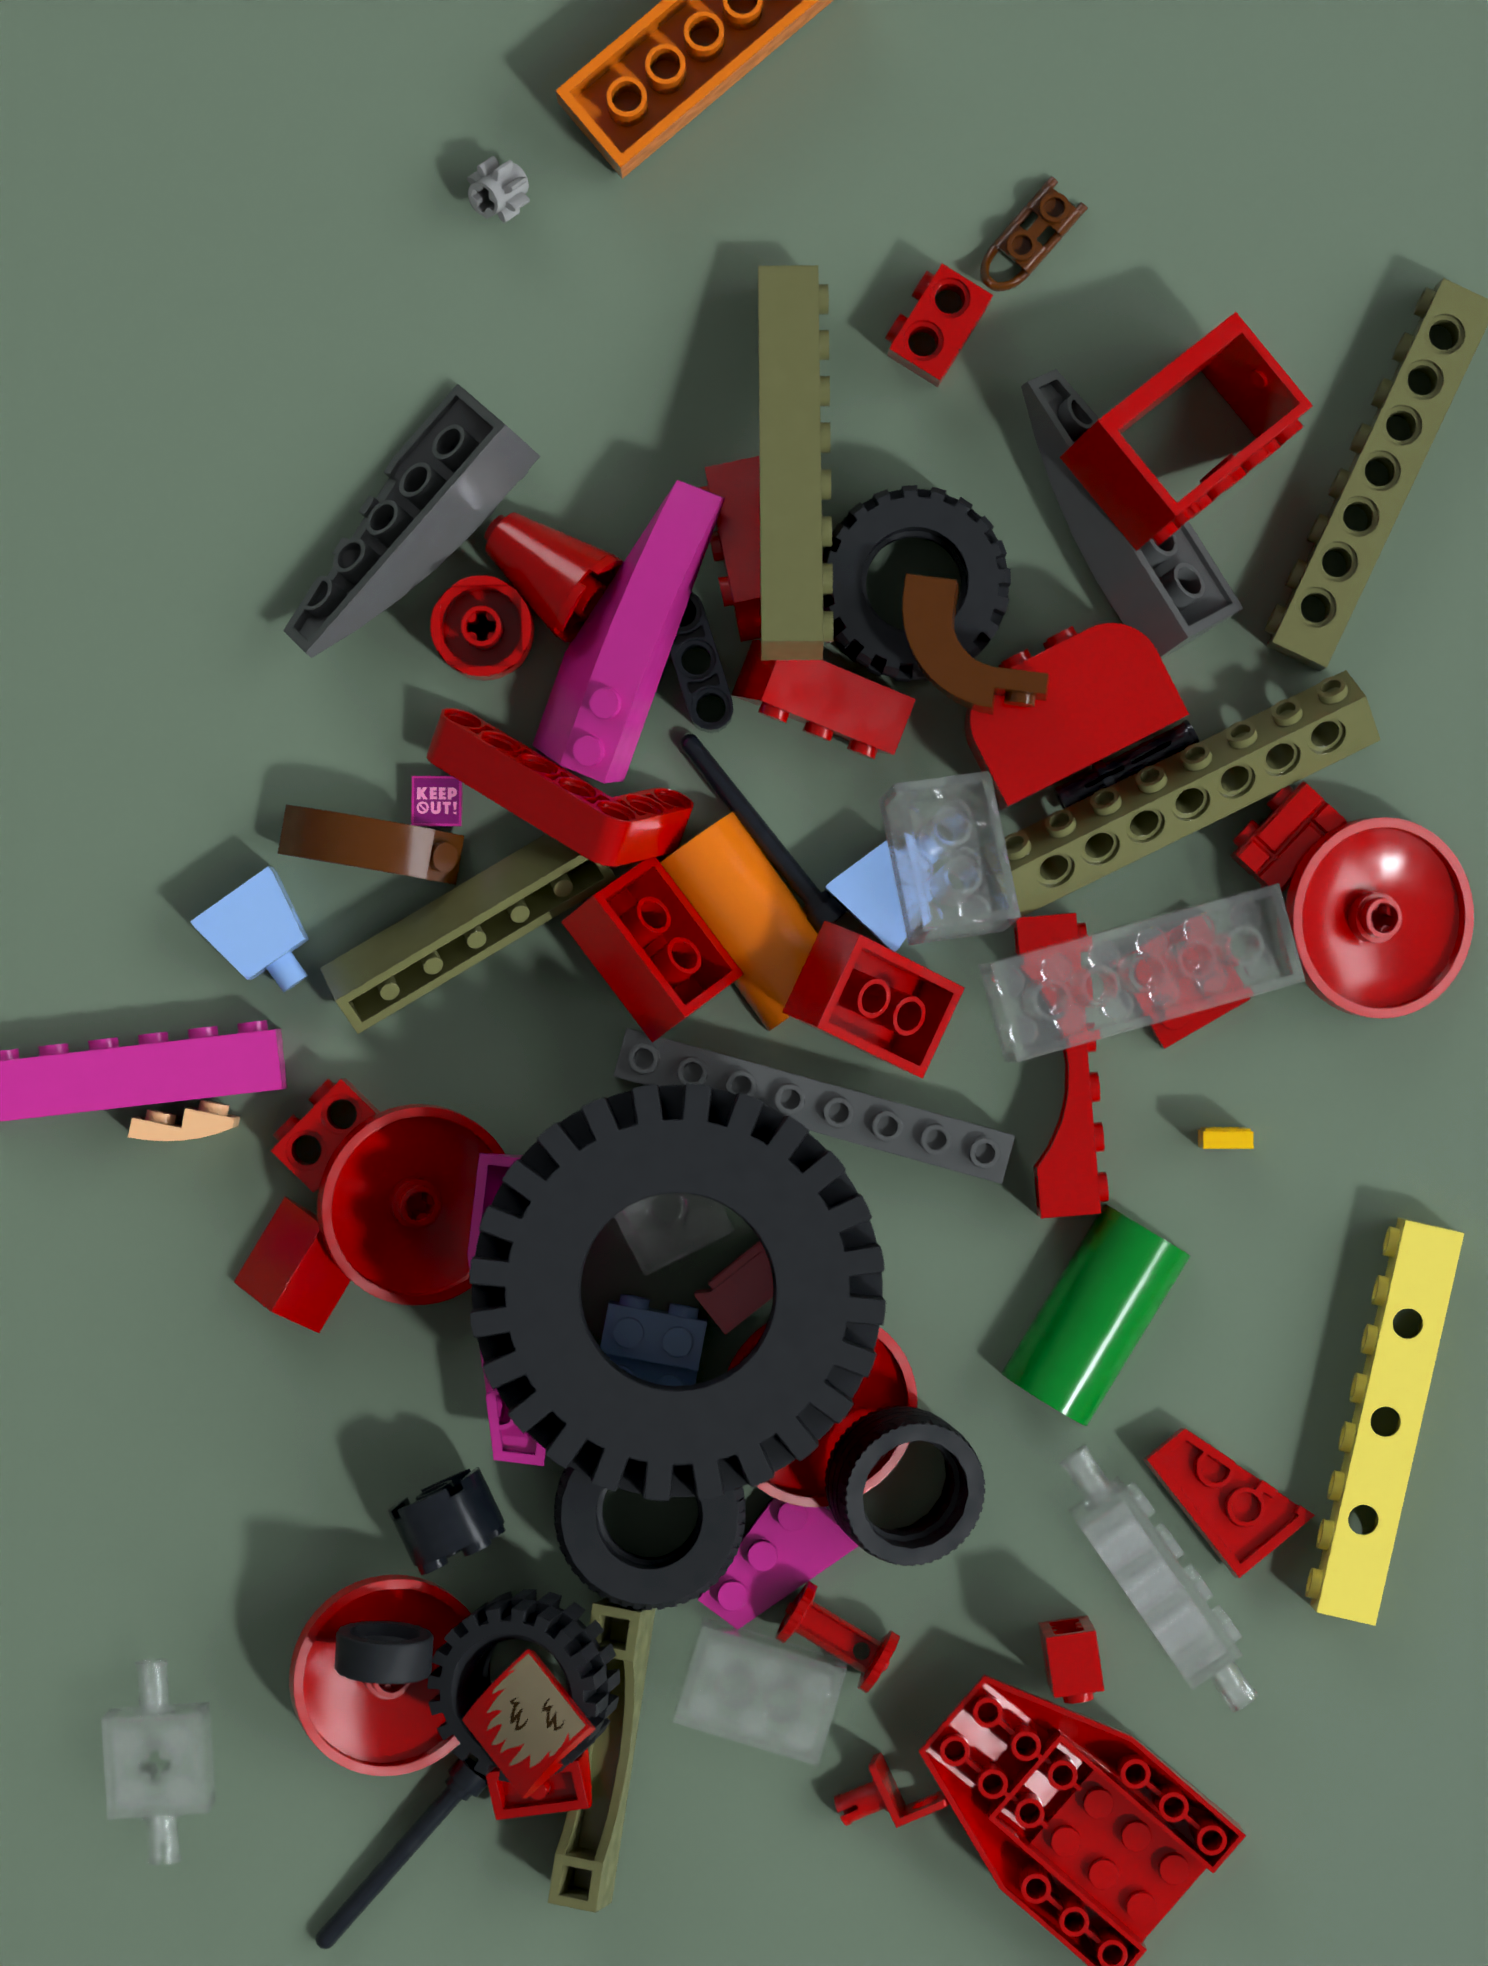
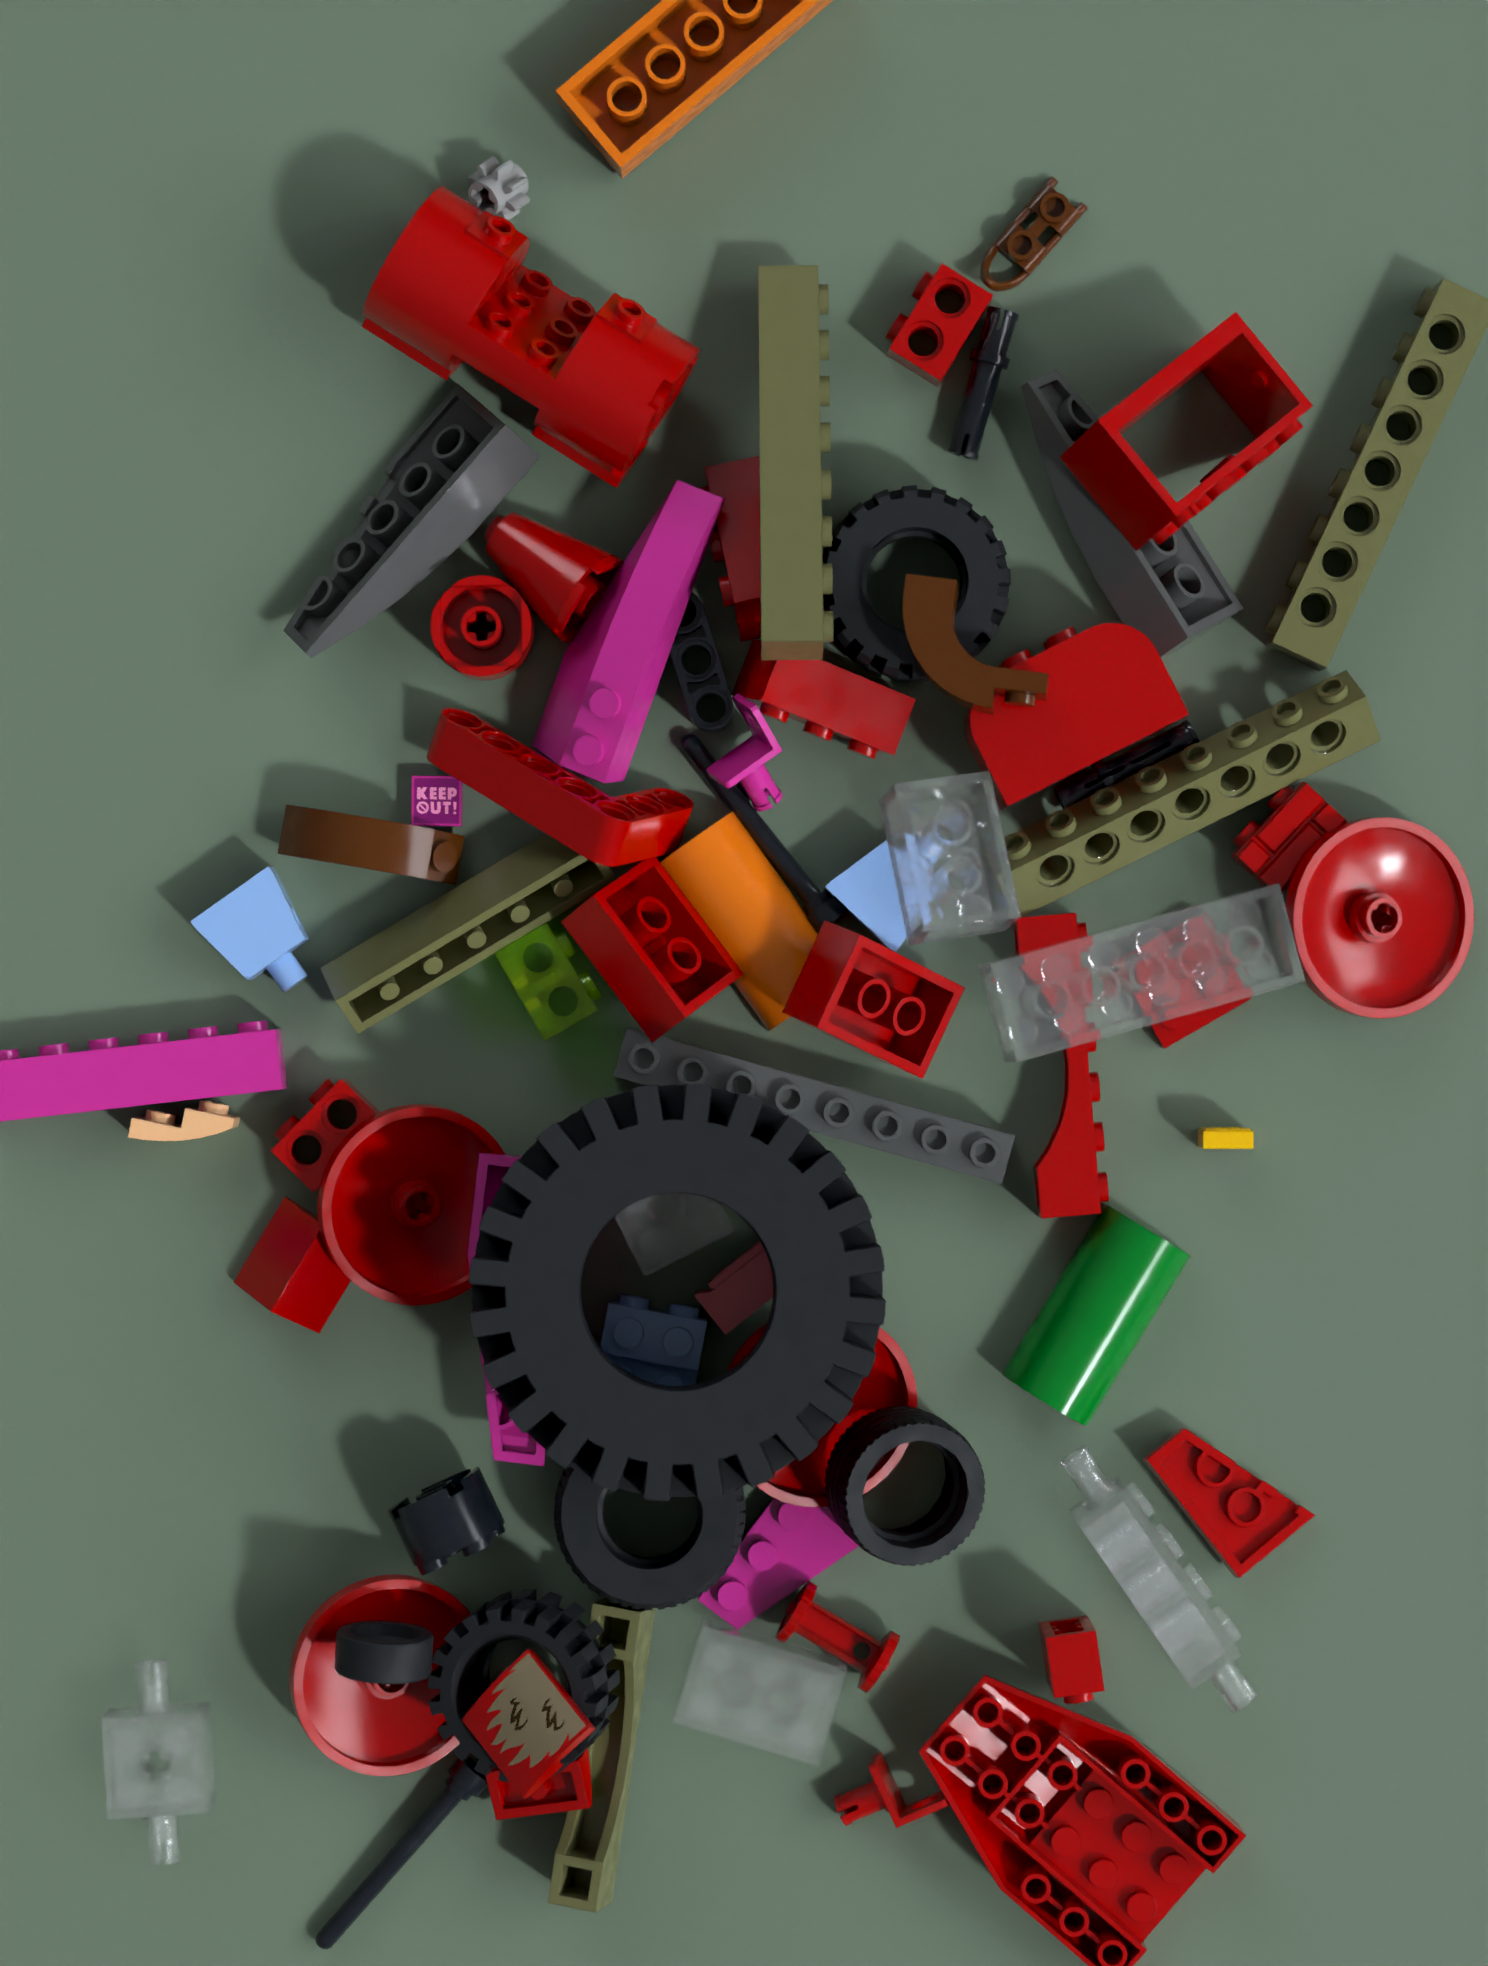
light yellow piece [1305,1217,1464,1626] -> none
none -> red cylinder [361,186,701,488]
none -> clear neon green brick [495,923,602,1040]
none -> dark pink bracket [706,693,783,811]
none -> black pin [947,306,1019,460]

